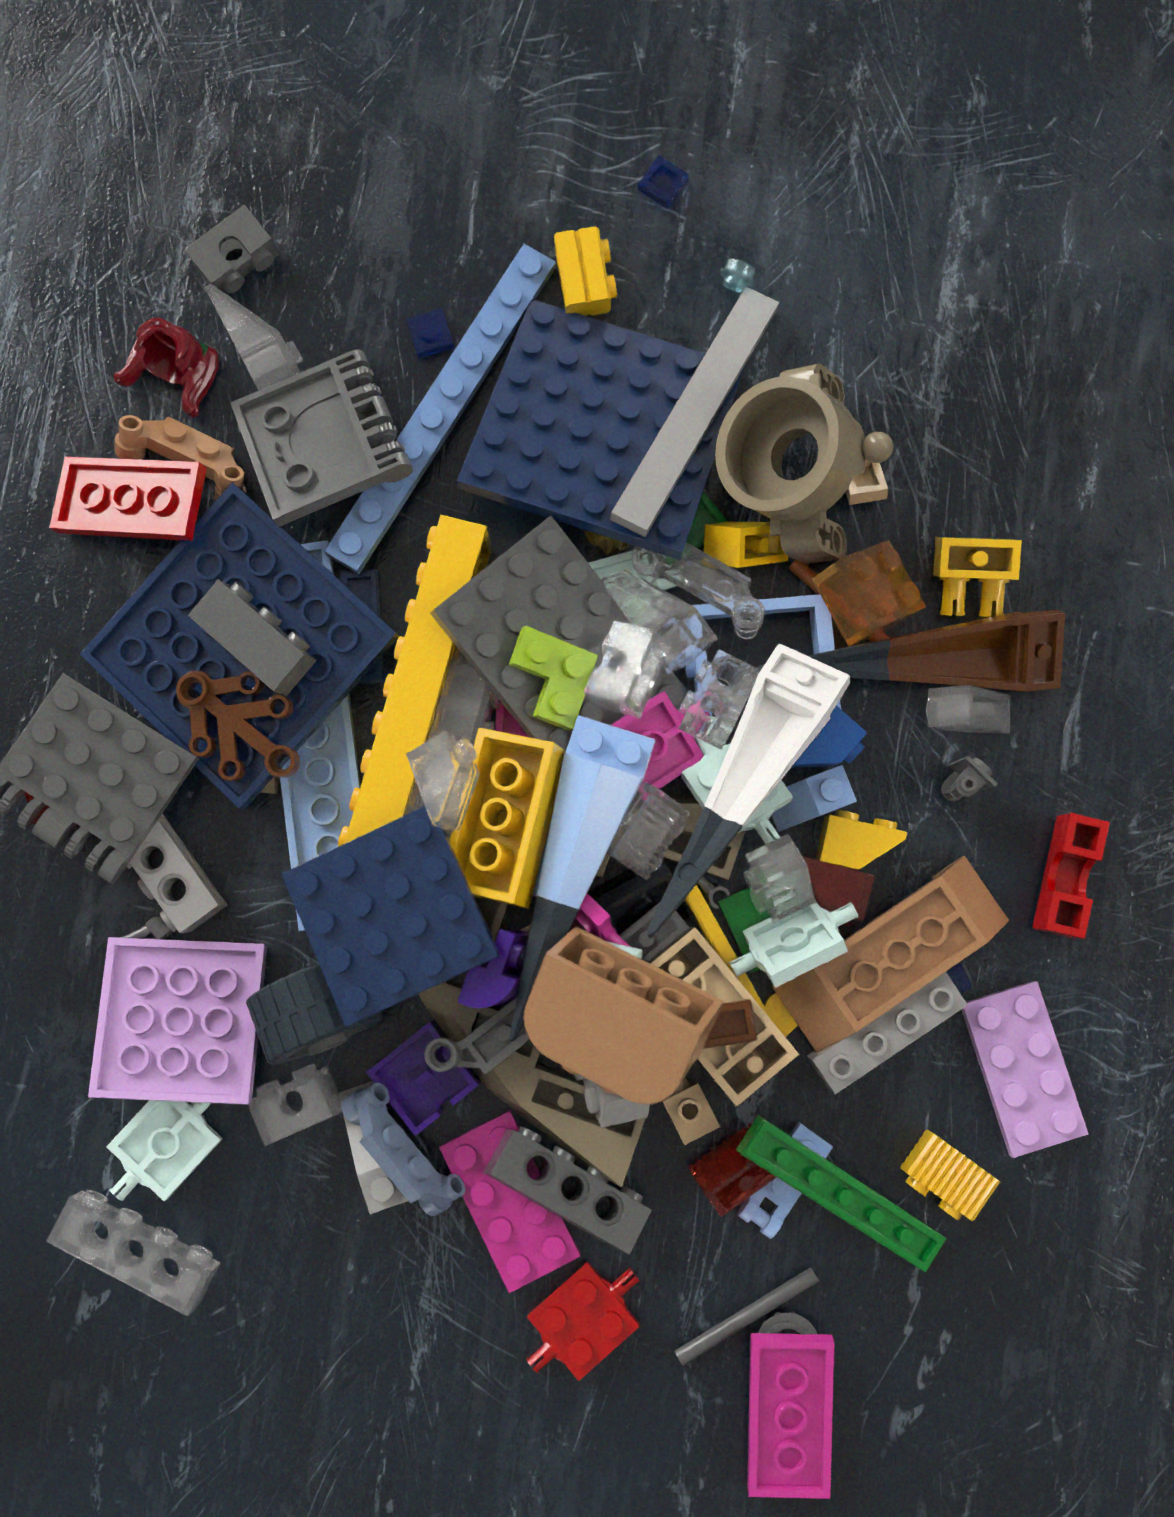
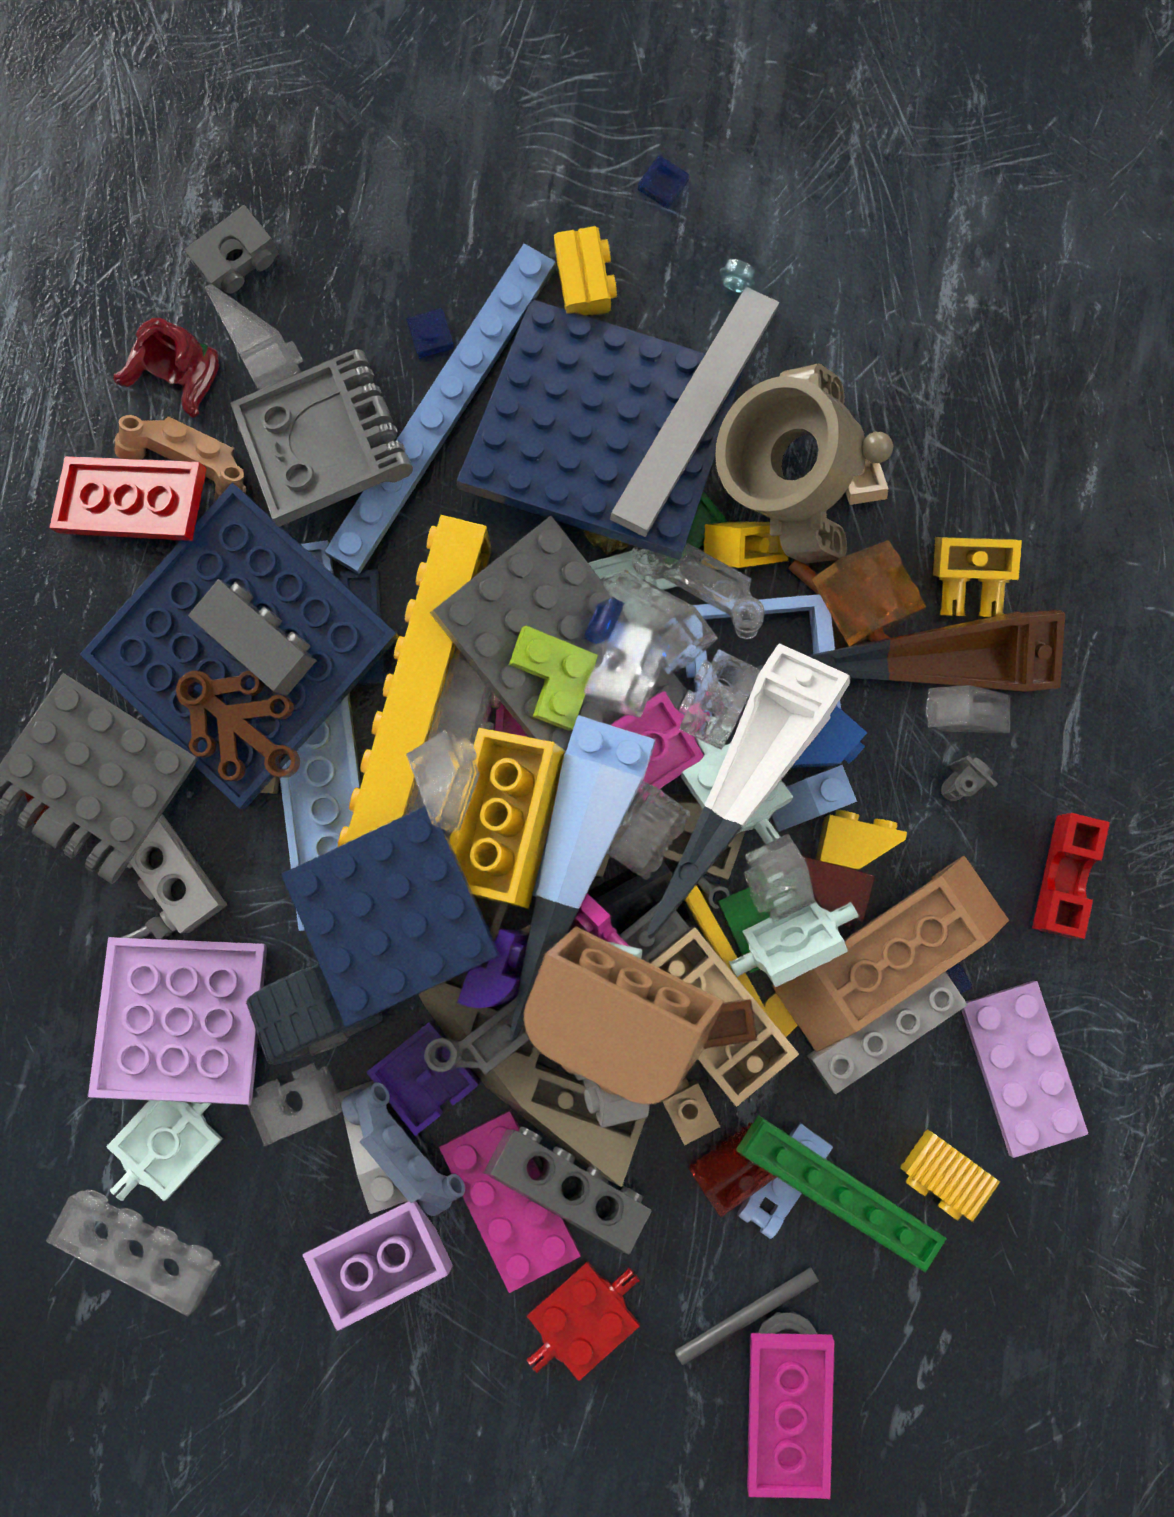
none -> lavender slope [303,1201,453,1331]
none -> clear blue tile [584,597,625,644]

